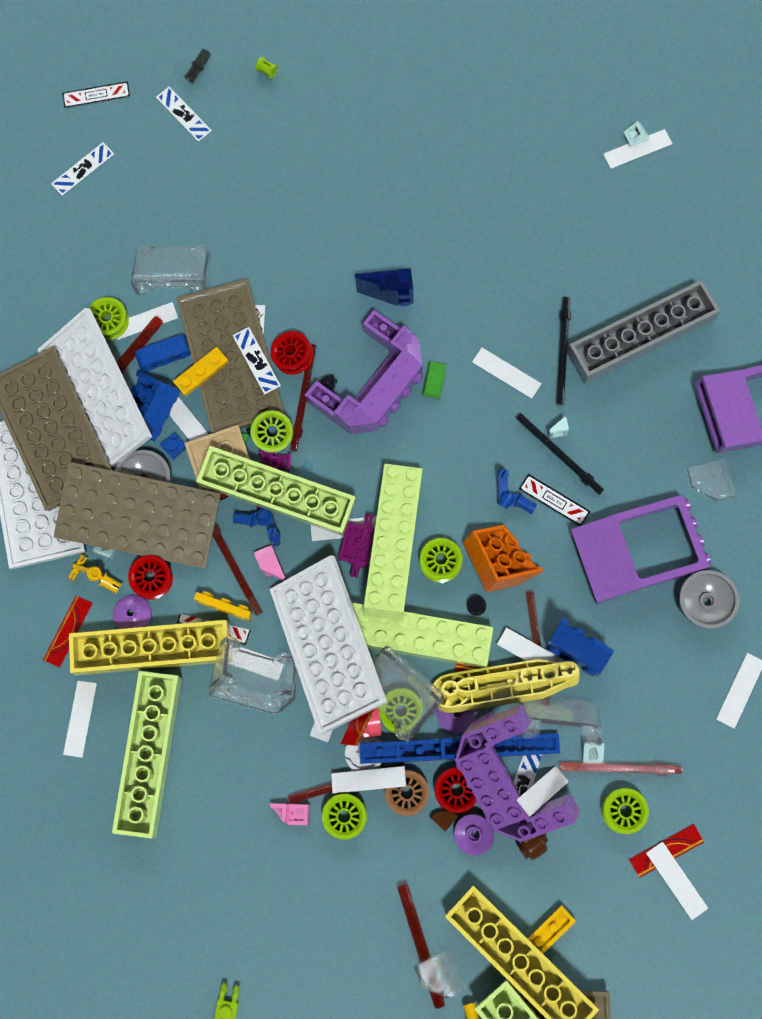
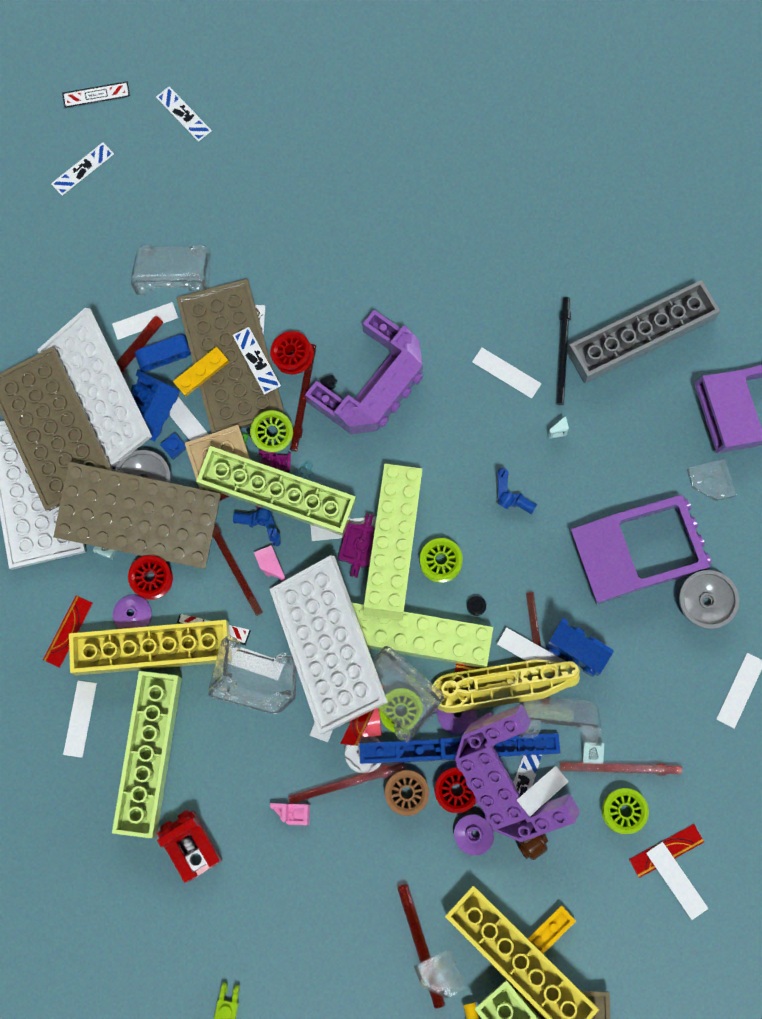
yellow pin [67,555,122,594] -> none
lime wheel [88,297,129,341] -> none
clear smoke axle [184,49,211,83] -> none
yellow plate [194,591,253,622] -> none
lime bush [255,56,279,79] -> none
lime wheel [322,794,367,840] -> none
white sticker [331,766,406,793] -> none
clear blue slope [355,268,413,306] -> none
bright green tile [422,361,447,399] -> none
reddish brown tile [430,811,459,831] -> none
orange wedge [463,525,544,593] -> none
black bar [516,413,604,495] -> none
sticker [519,474,590,526] -> none
white sticker [603,129,672,168] -> none
light aqua slope [623,121,650,147] -> none
none -> red brick [157,810,223,883]

